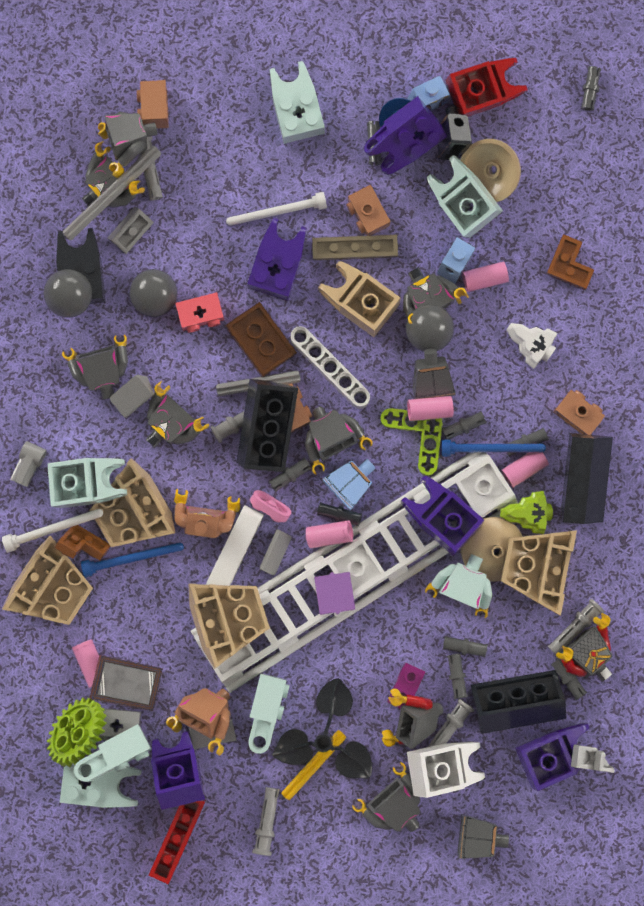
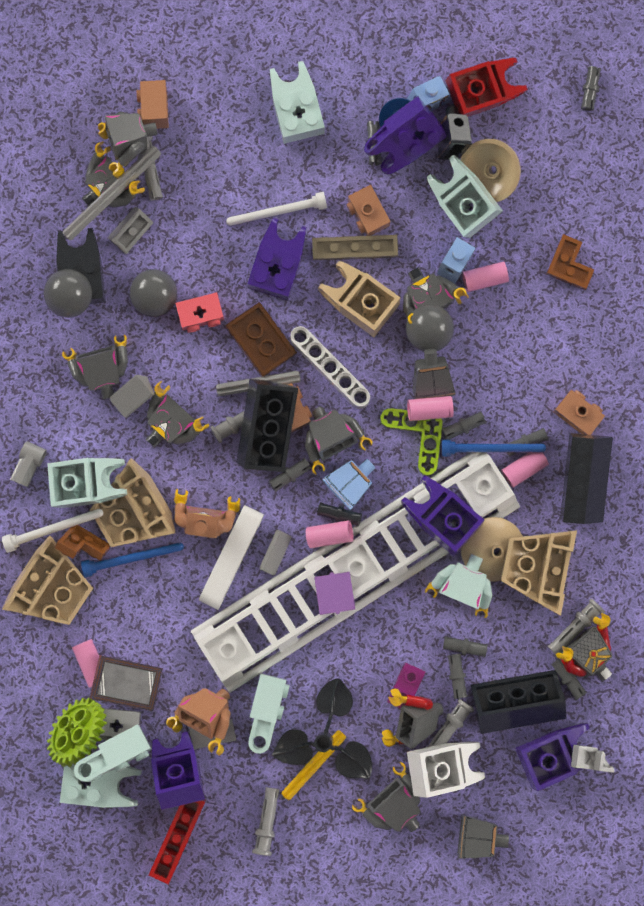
tan wedge [188,583,270,669] -> none
bright pink plate [250,490,291,523] -> none
lime rock [500,491,553,534] -> none
white rock [507,323,557,369] -> none

